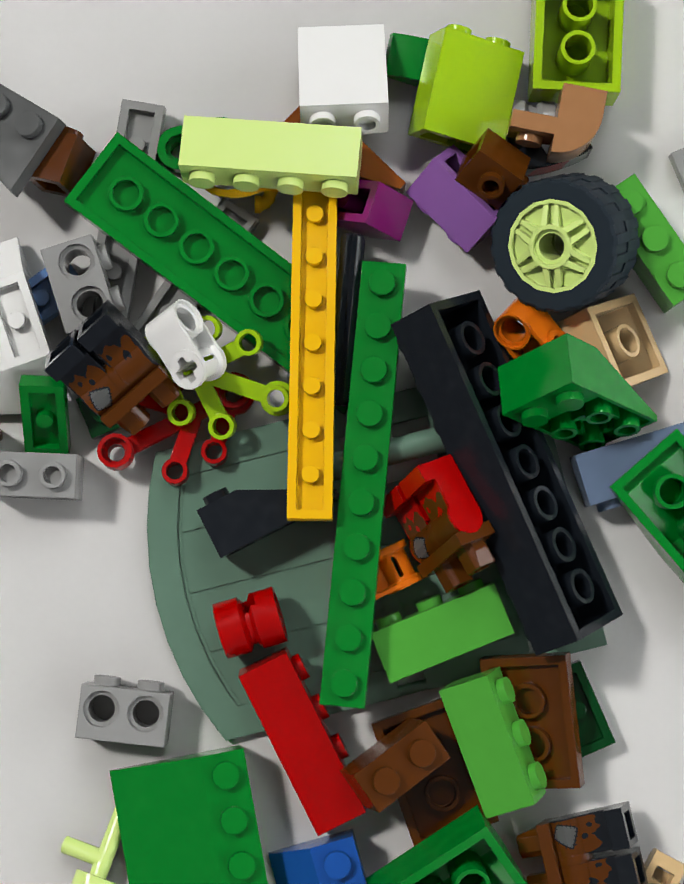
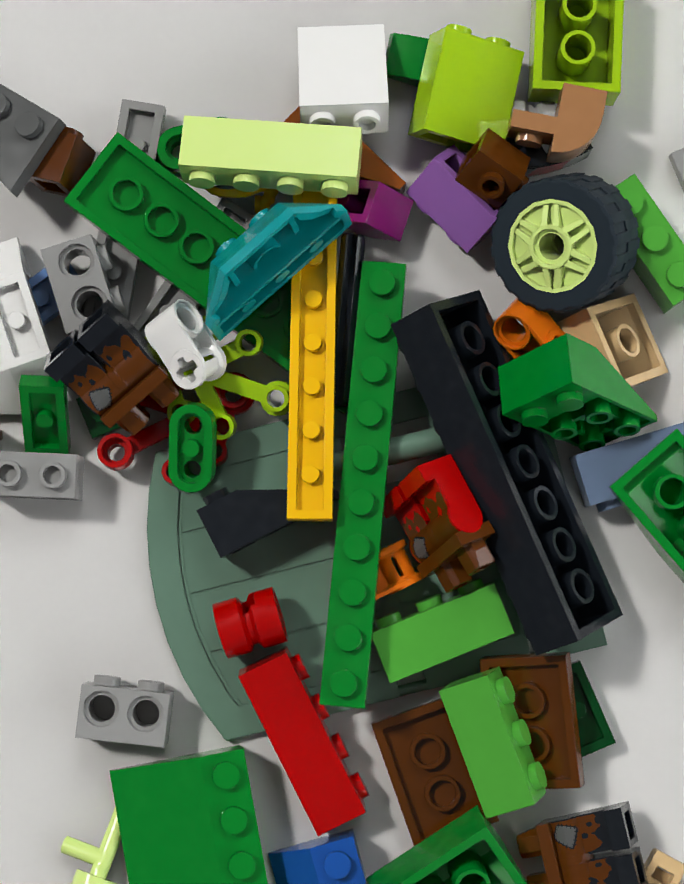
reddish brown brick [340,717,451,813] -> none
none -> green plate [168,402,217,493]
none -> teal wedge [205,202,352,341]

